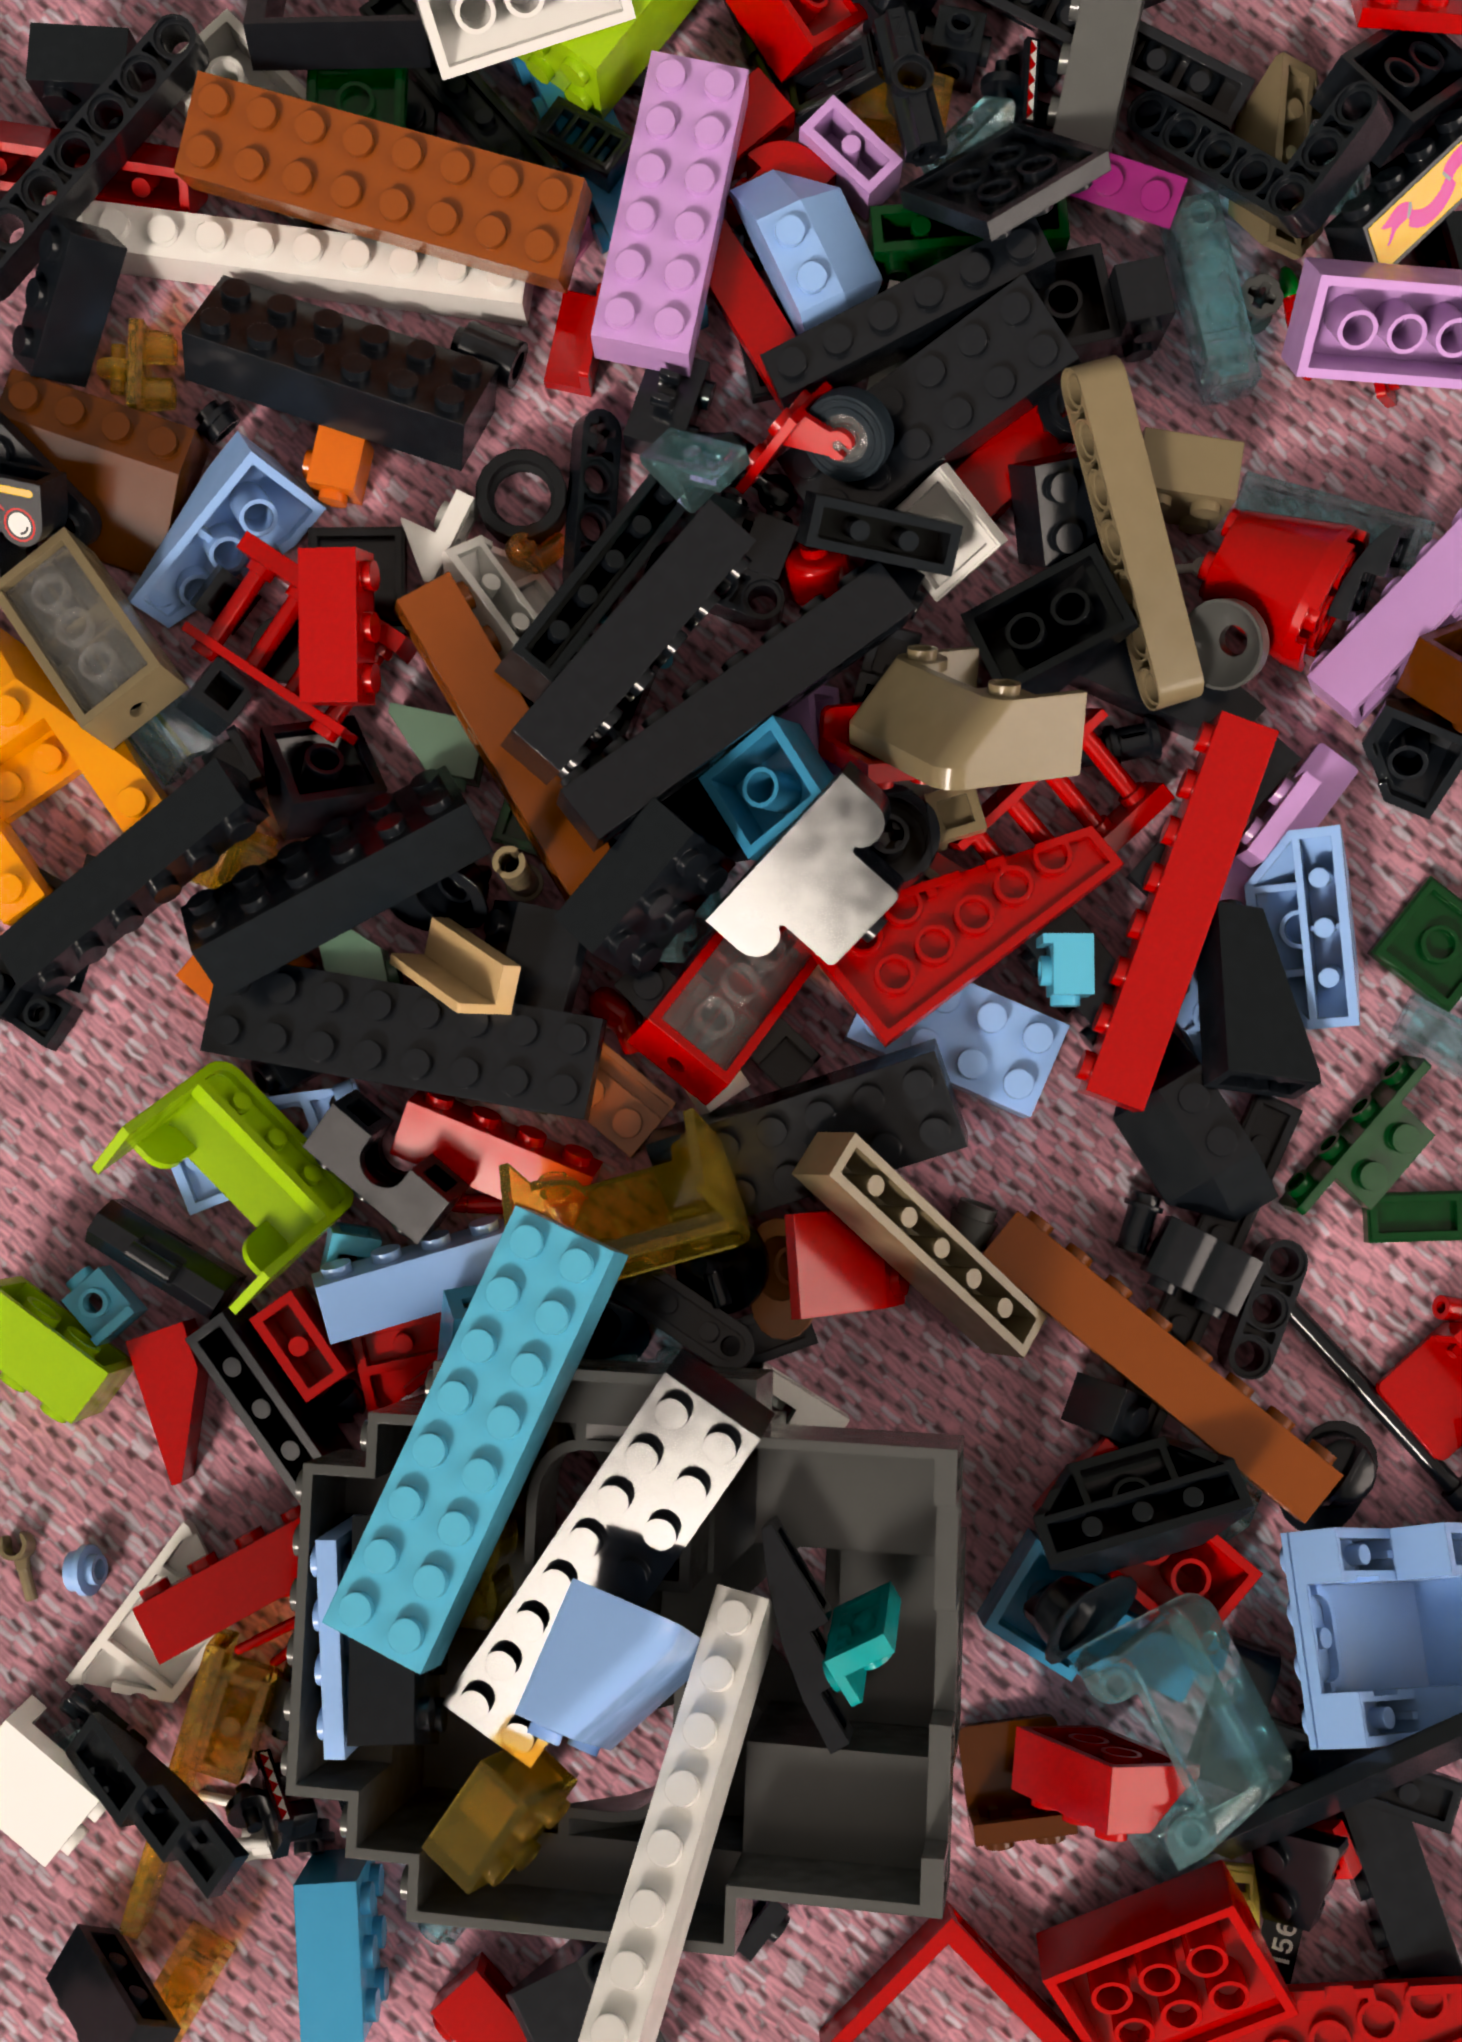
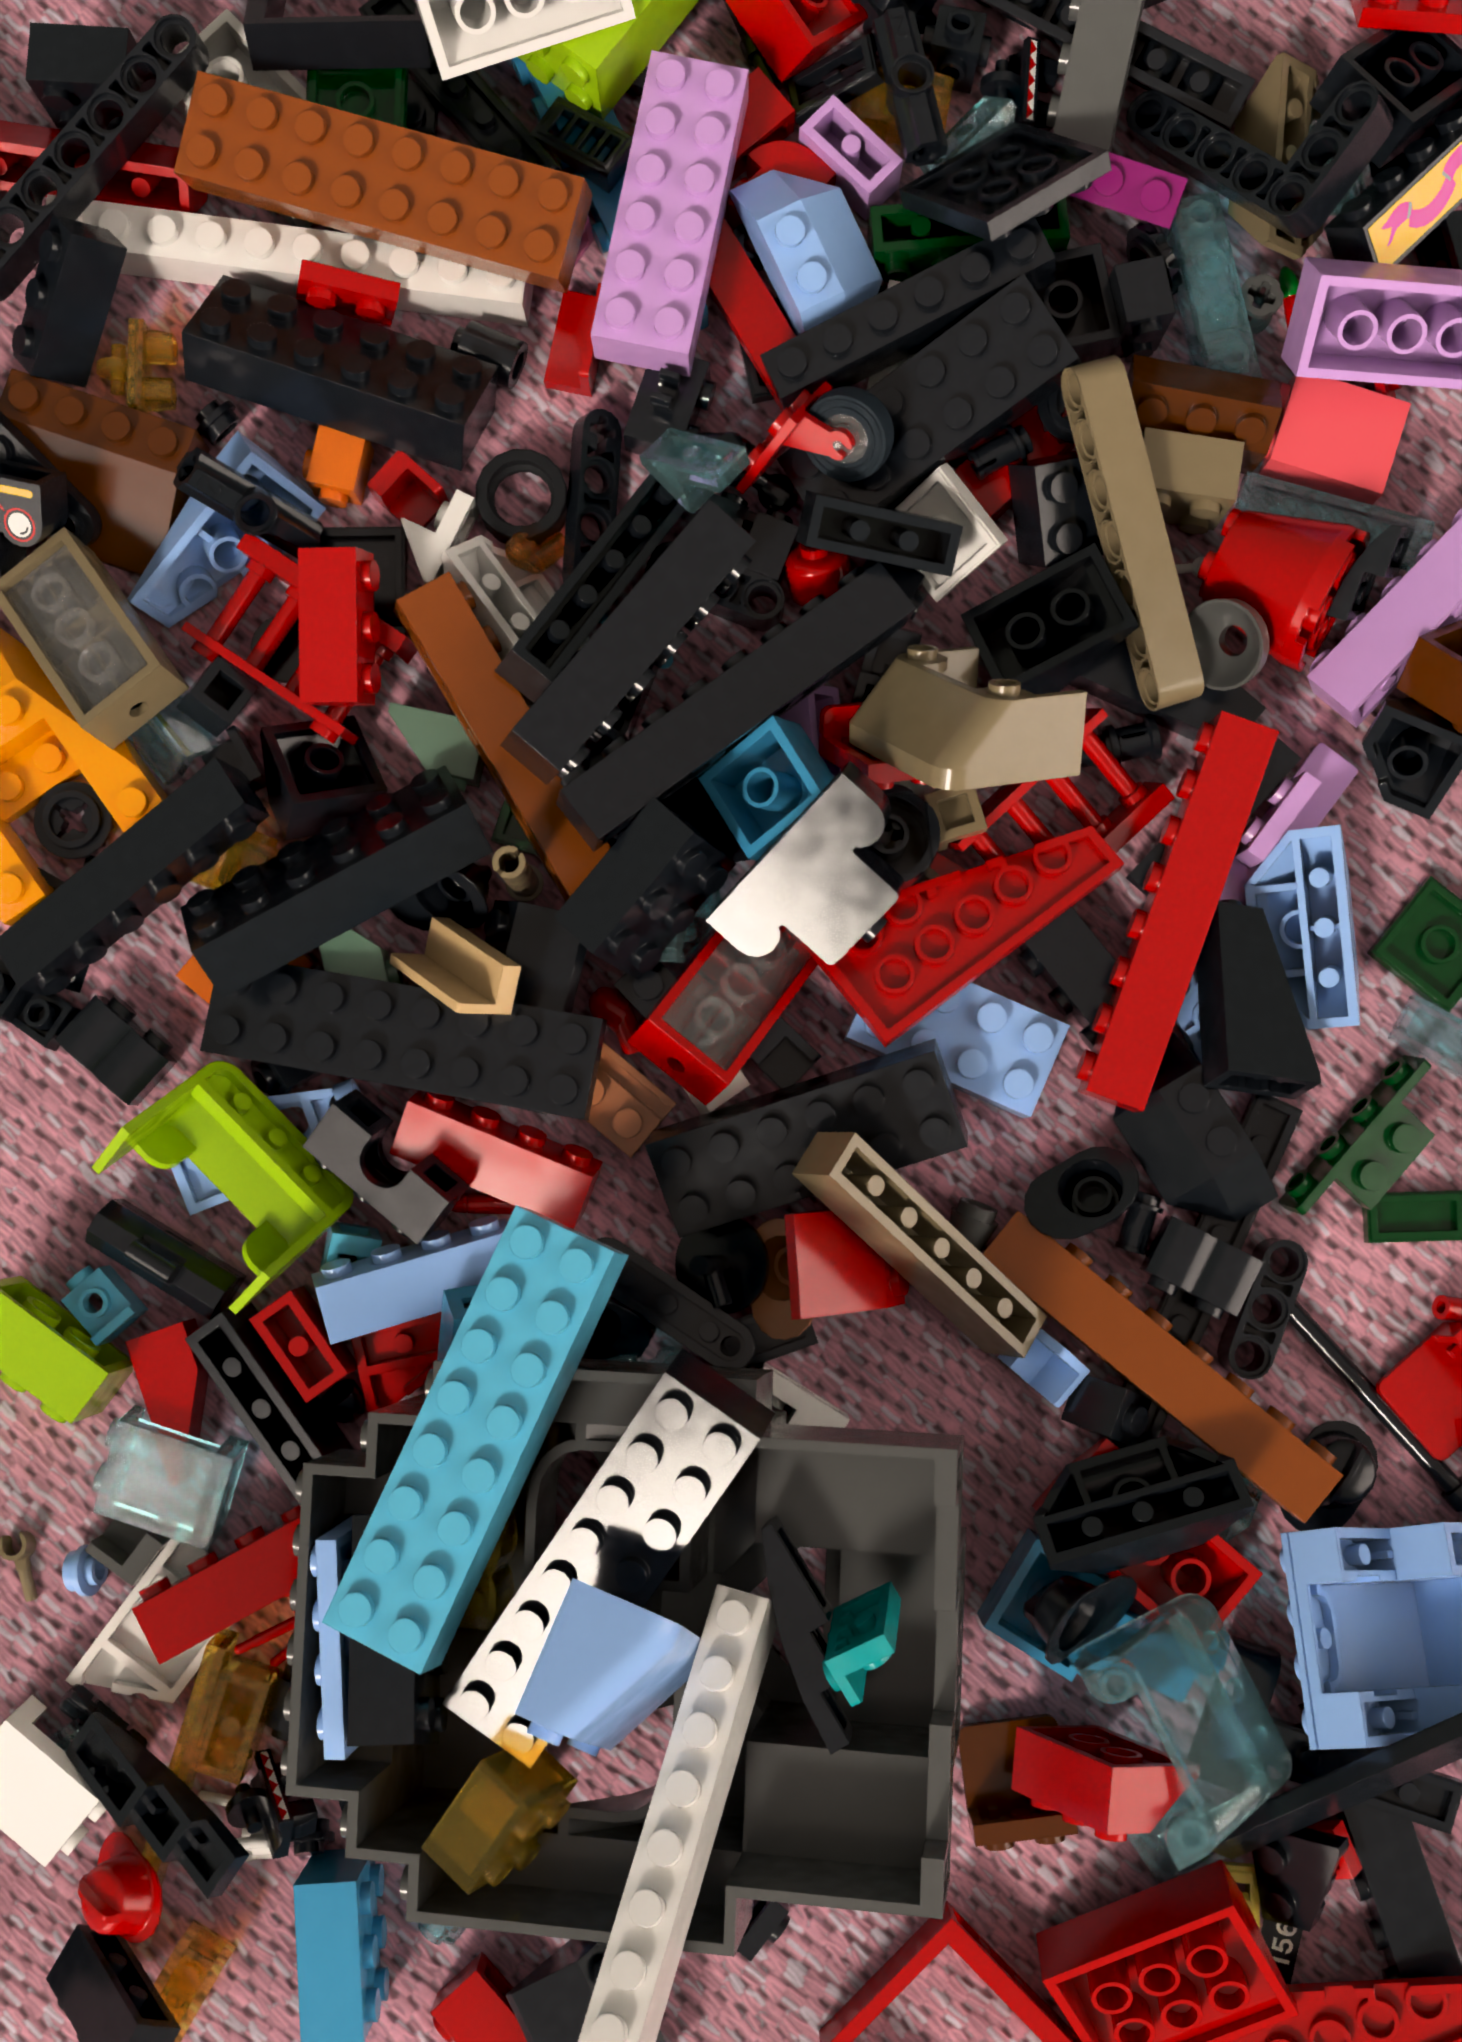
black plate [190,564,261,635] -> none
clear yellow windscreen [499,1108,751,1280] -> none
medium azure brick [1036,933,1095,1007] -> none
none -> black gear [34,782,114,860]
none -> black brick [55,995,177,1106]
none -> red piece [78,1832,163,1943]
none -> dark grey panel [85,1503,174,1586]
none -> clear light blue panel [92,1405,249,1551]
none -> black piece [173,447,324,559]
none -> red plate [296,259,401,327]
none -> red panel [367,450,449,527]
none -> black pin [966,424,1034,481]
none -> light blue panel [997,1328,1090,1408]
none -> black piece [1024,1147,1139,1239]
none -> black gear [1126,223,1182,295]
none -> reddish brown slope [1128,354,1283,475]
none -> coral brick [1259,375,1411,509]

